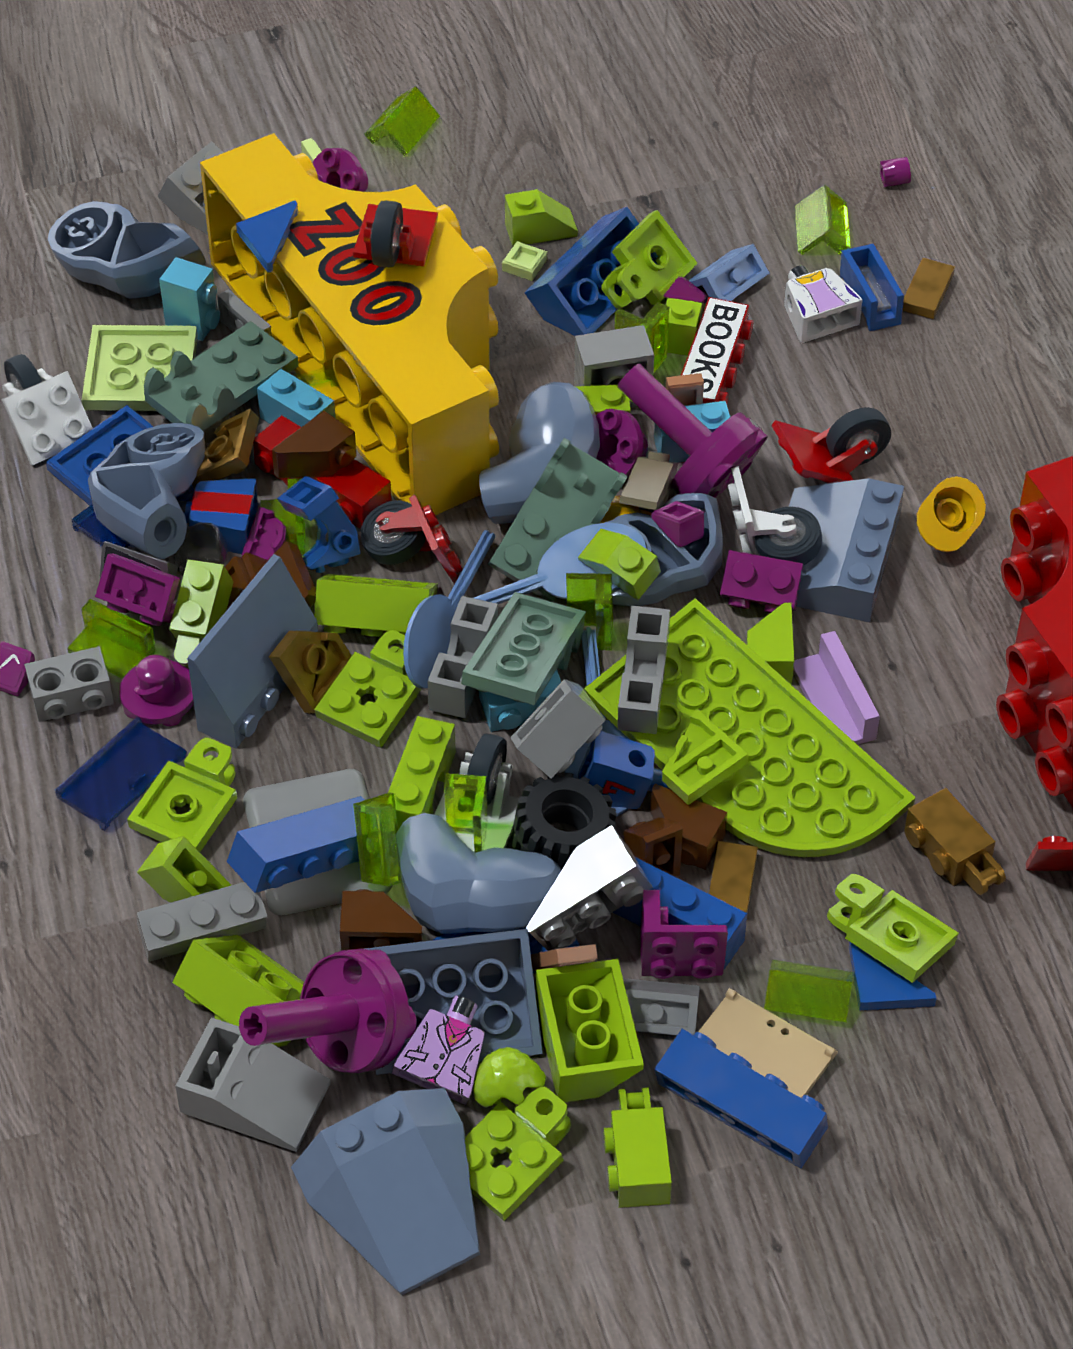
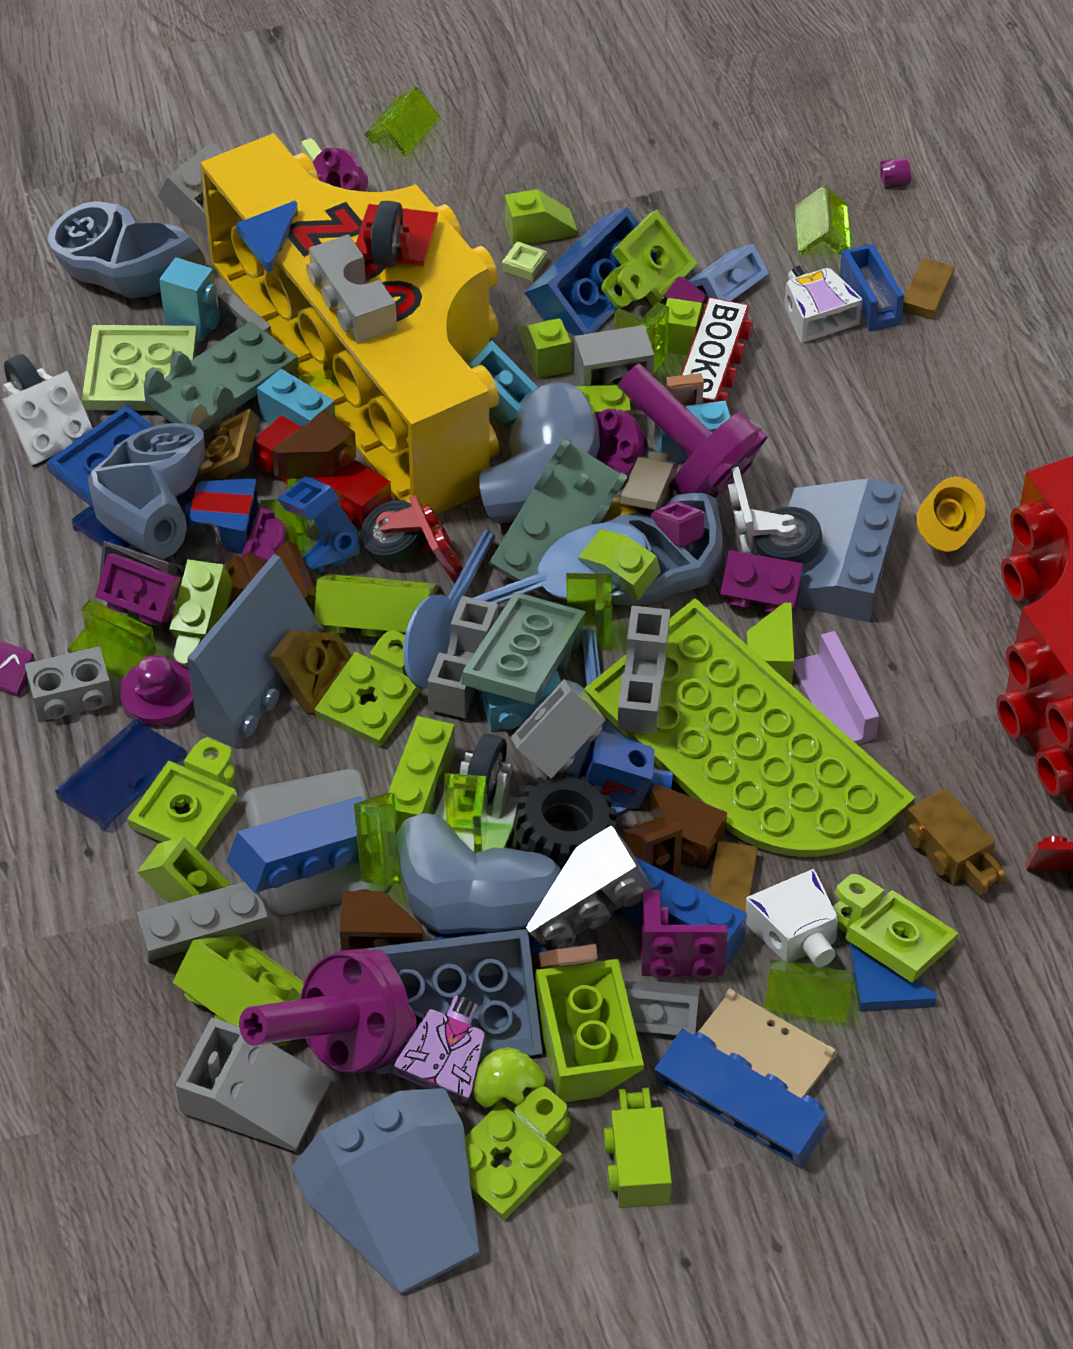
lime wing [662,709,748,805] -> none
plate [771,407,891,484] -> none
none -> light grey arch [306,234,397,343]
none -> medium azure brick [467,340,538,426]
none -> lime slope [517,318,571,379]
none -> white torso [746,869,838,967]

